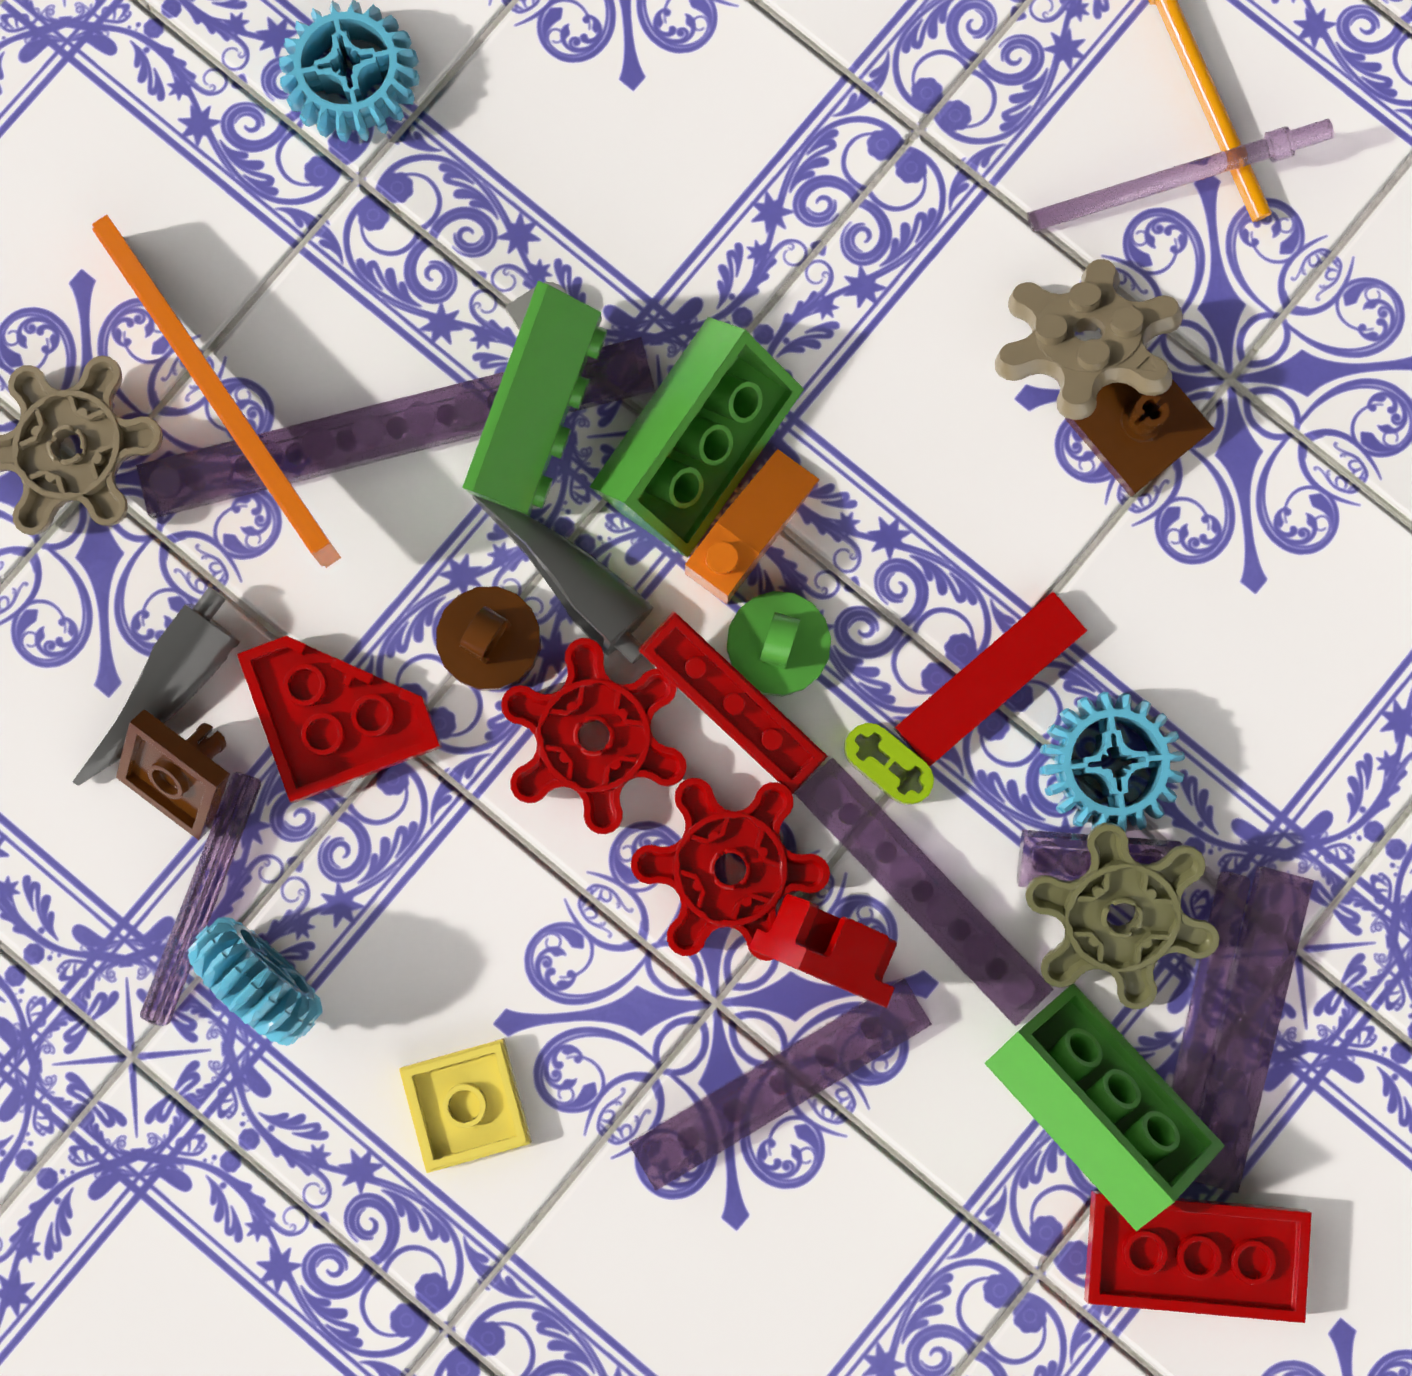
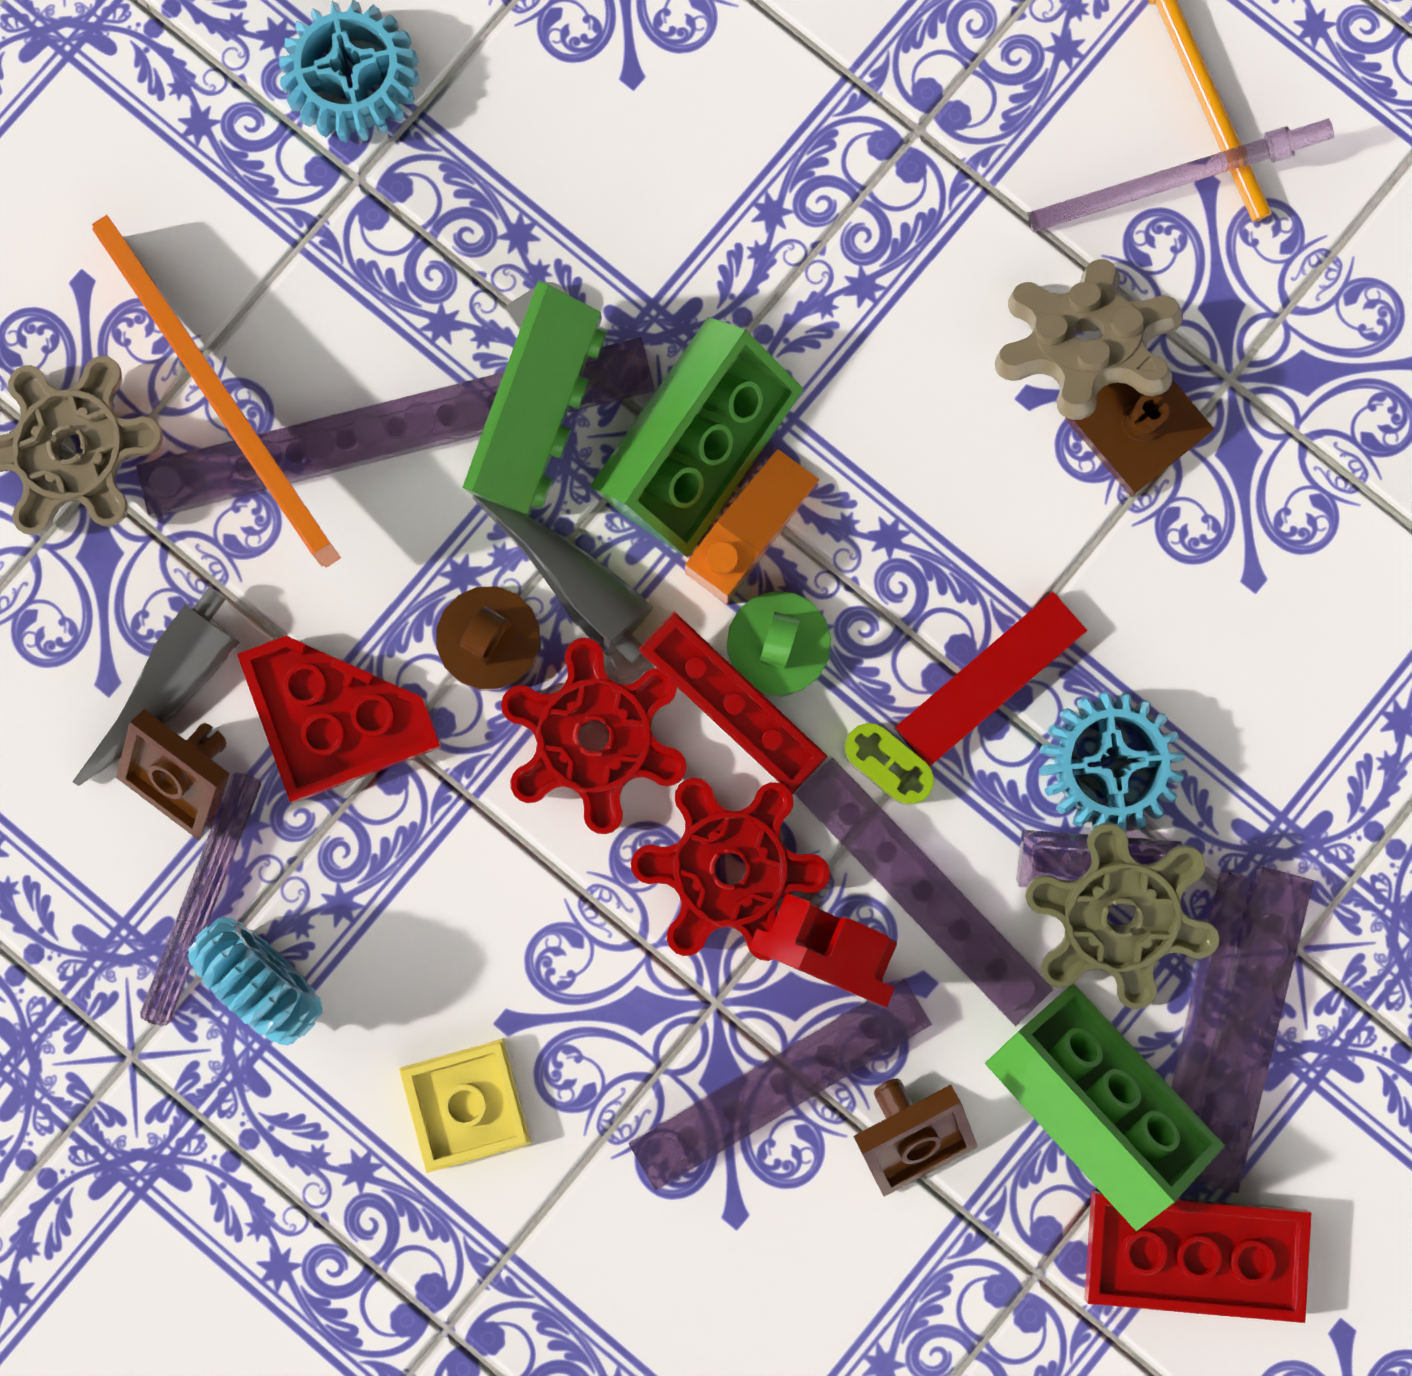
none -> reddish brown tile [853,1078,978,1197]

